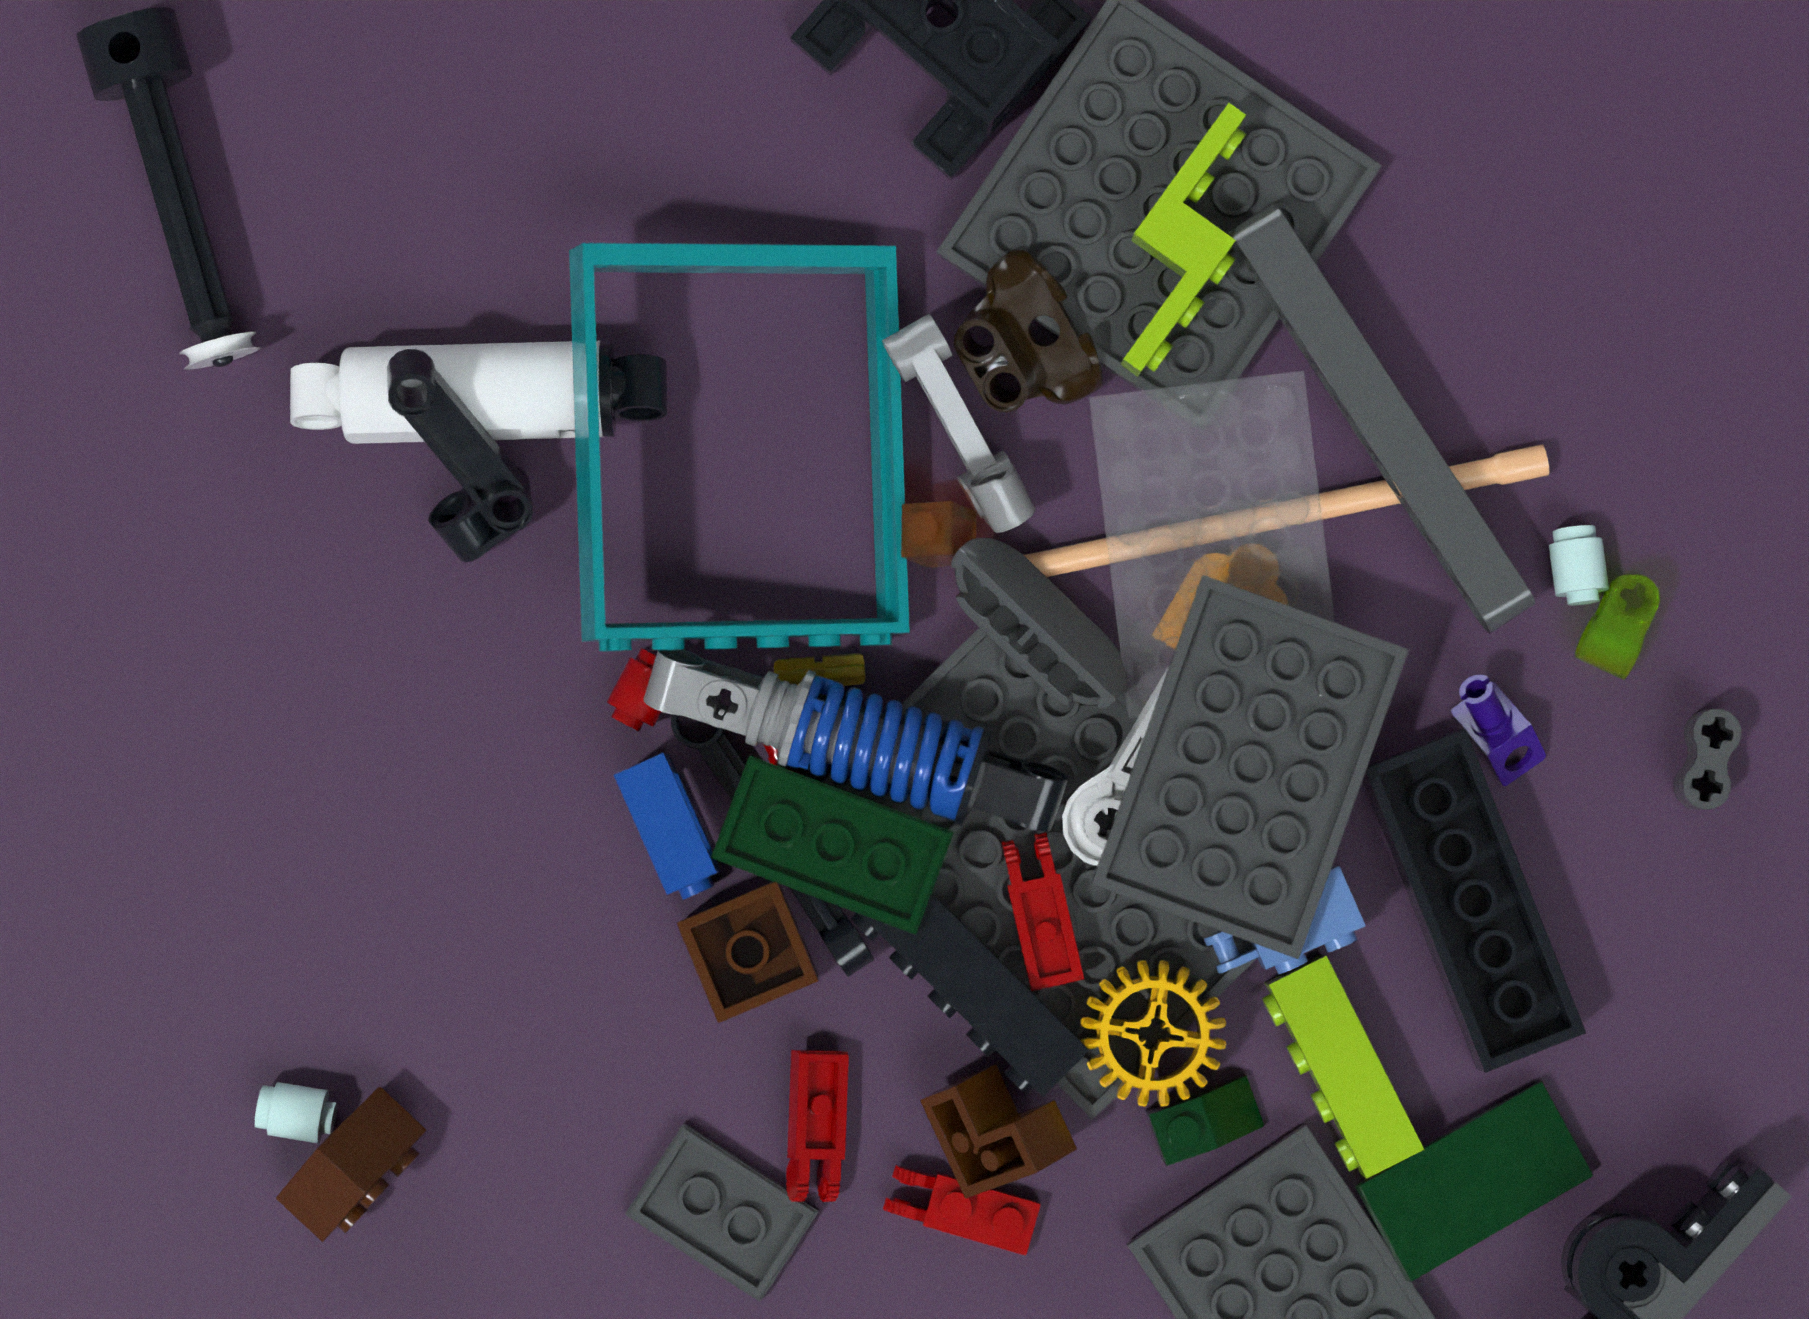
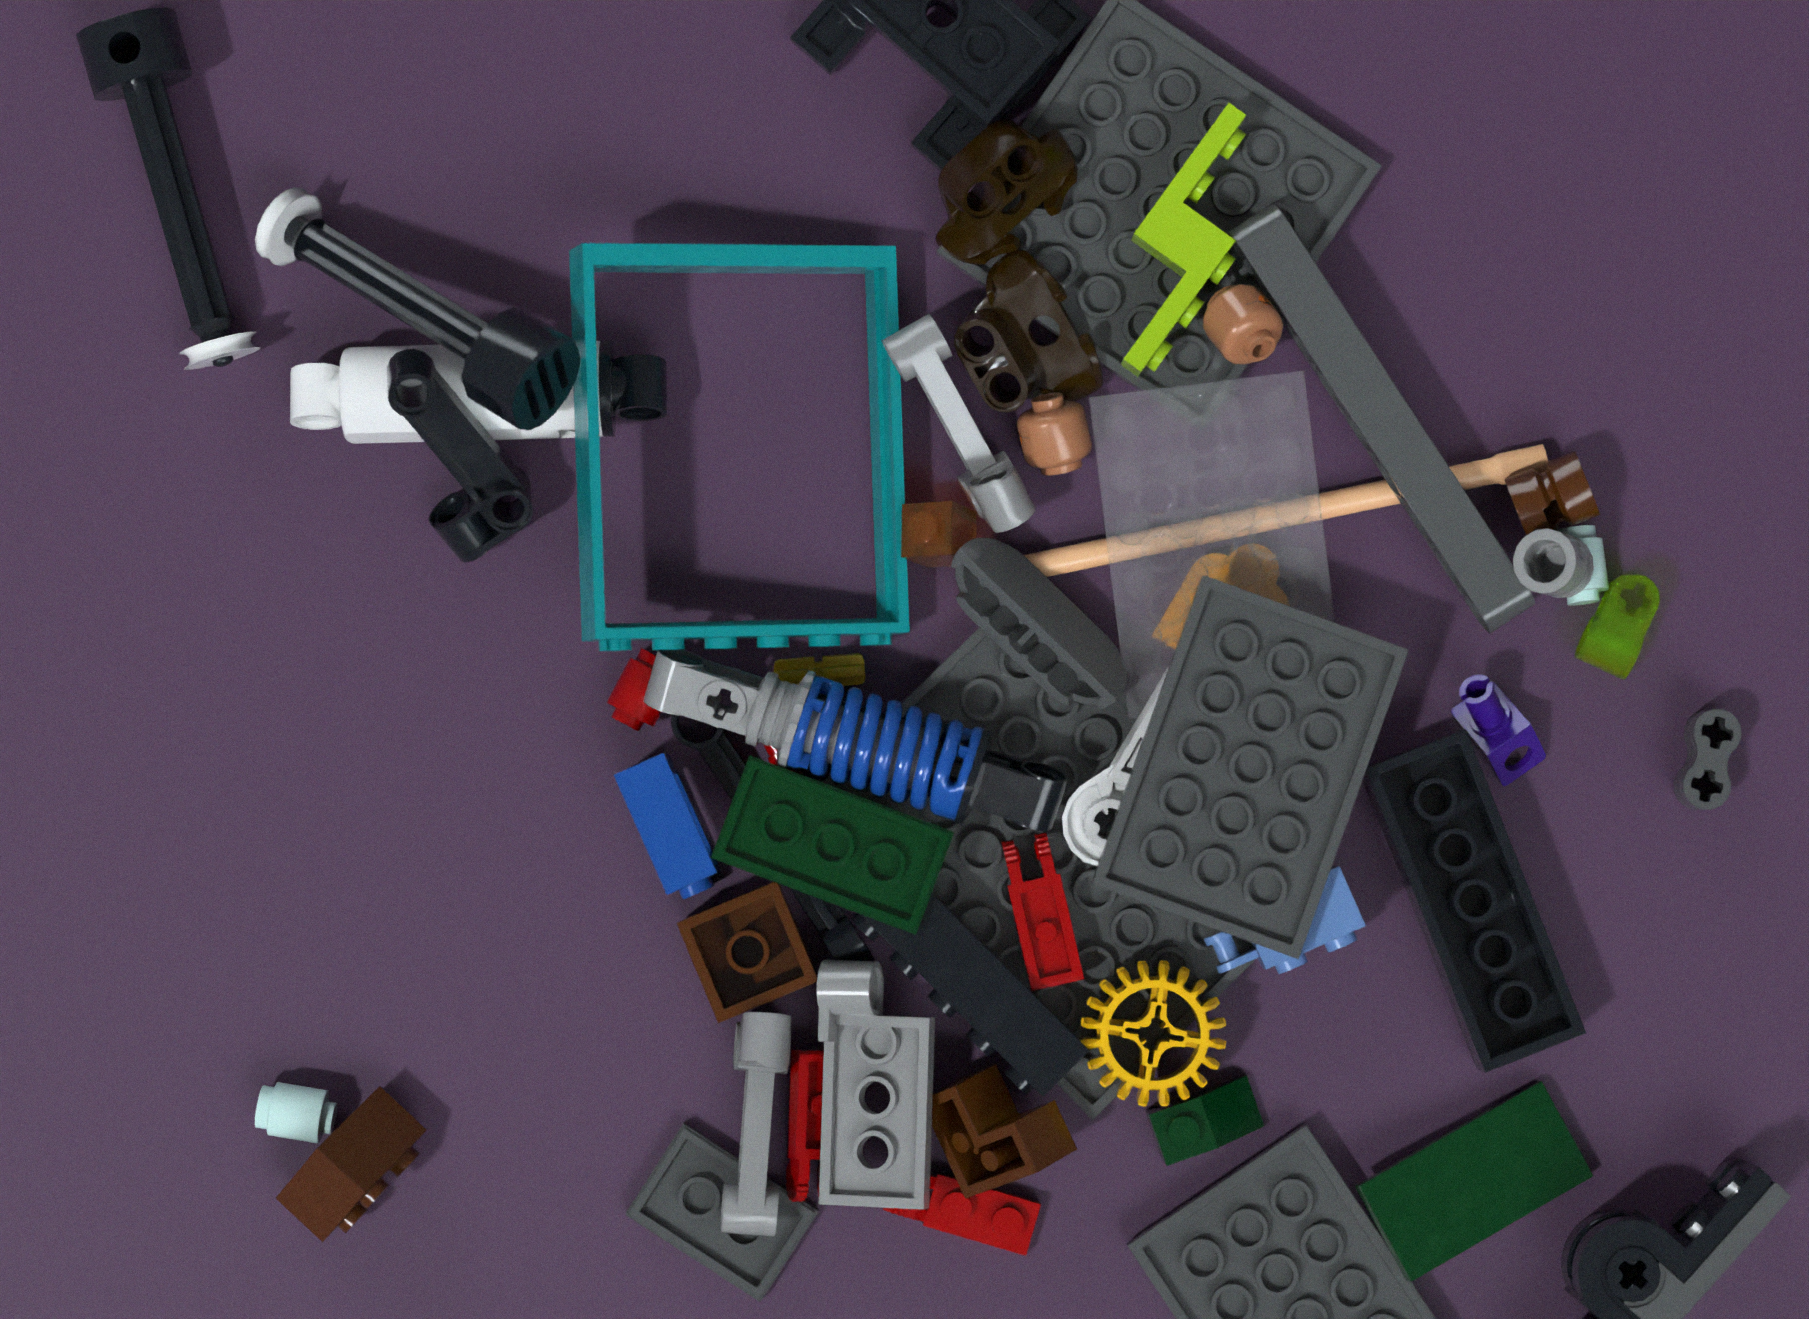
lime brick [1262,954,1425,1179] -> none
none -> black piece [255,187,581,431]
none -> light grey piece [720,1012,792,1237]
none -> light grey hinge [817,960,935,1210]
none -> dark brown piece [935,119,1078,264]
none -> nougat head [1017,392,1092,476]
none -> nougat head [1203,285,1283,364]
none -> reddish brown wheel [1504,451,1601,535]
none -> light grey piece [1513,529,1594,598]

